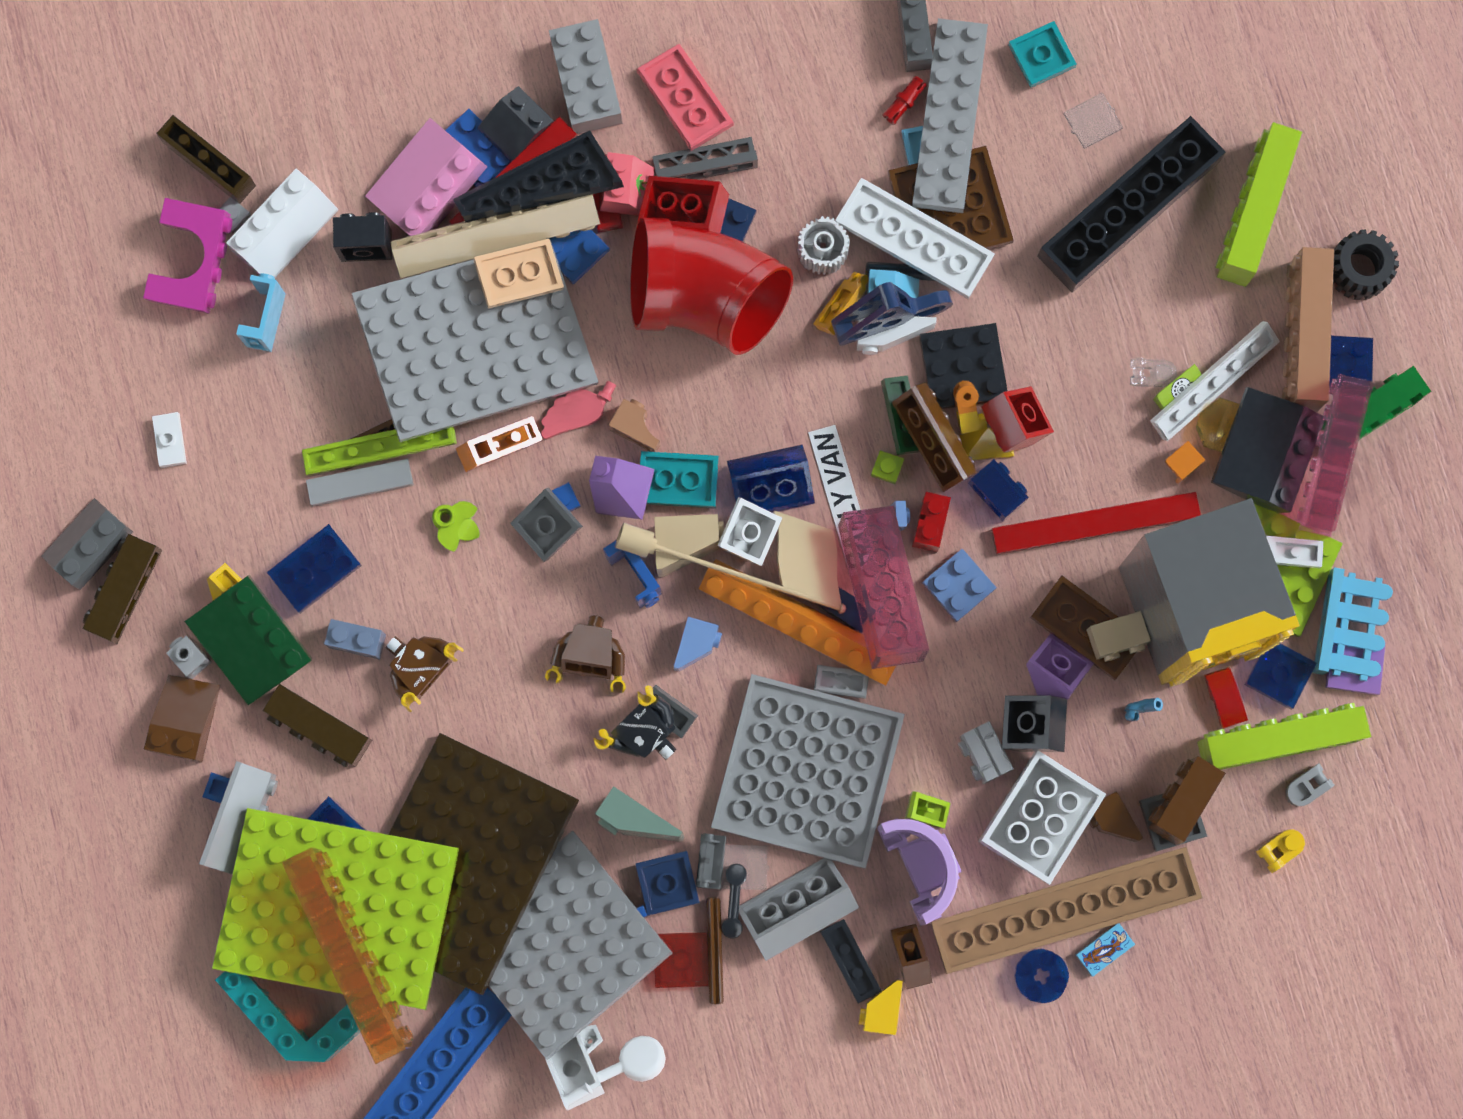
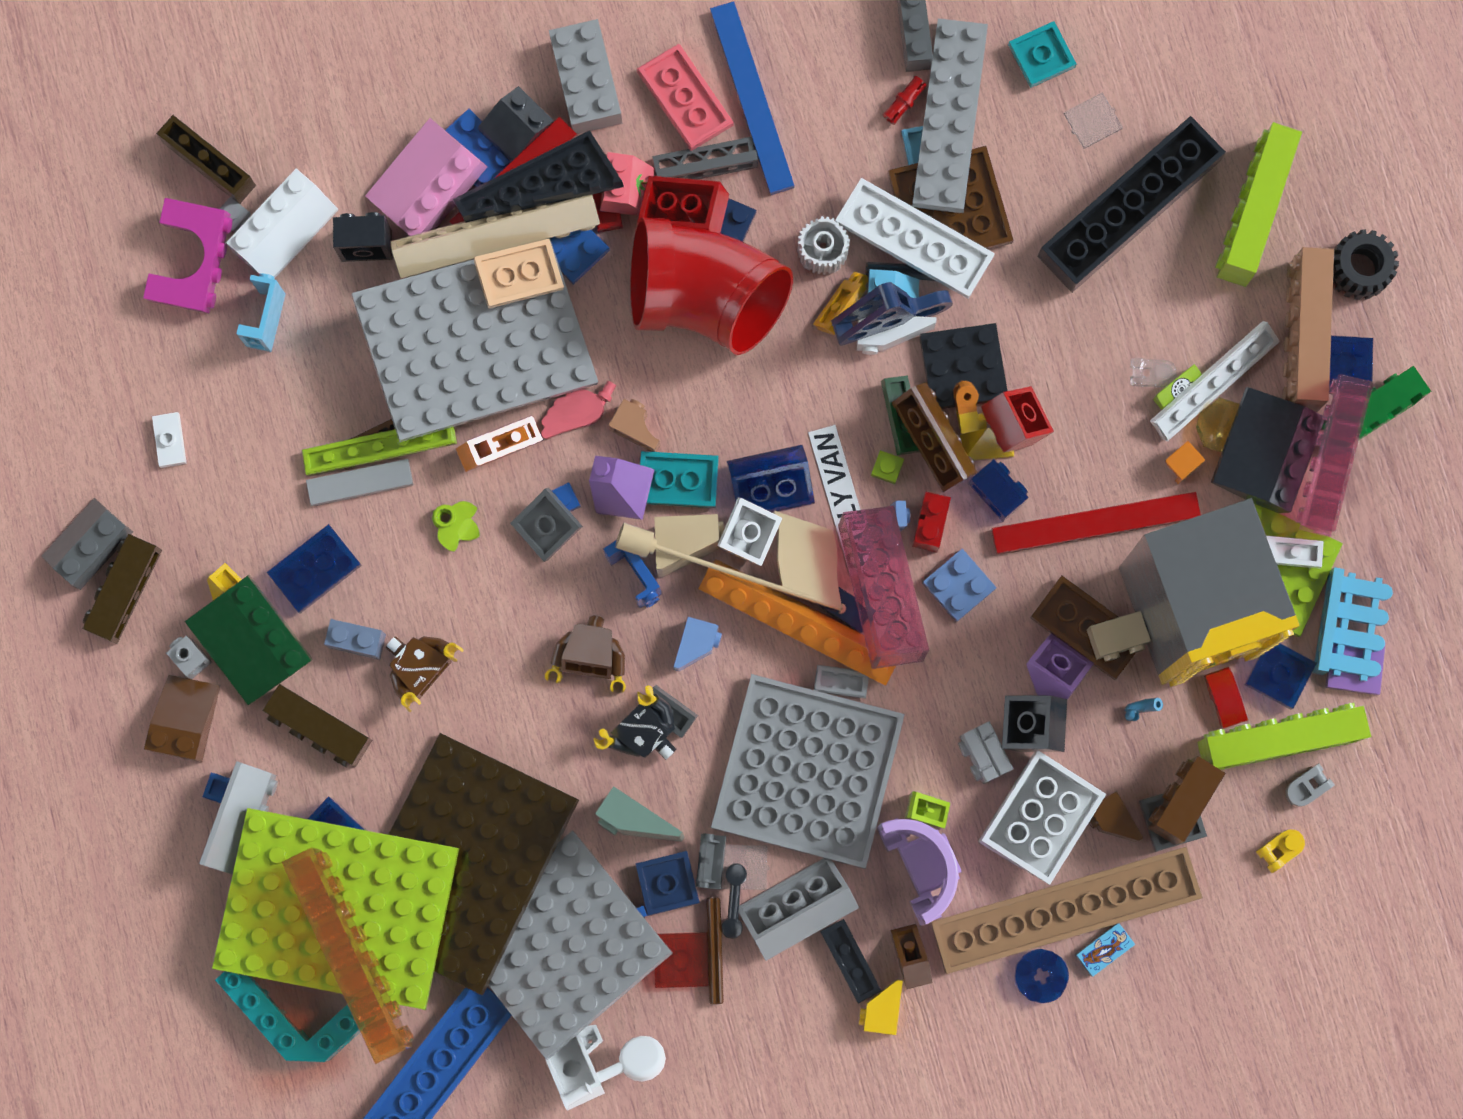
none -> blue tile [710,1,795,195]

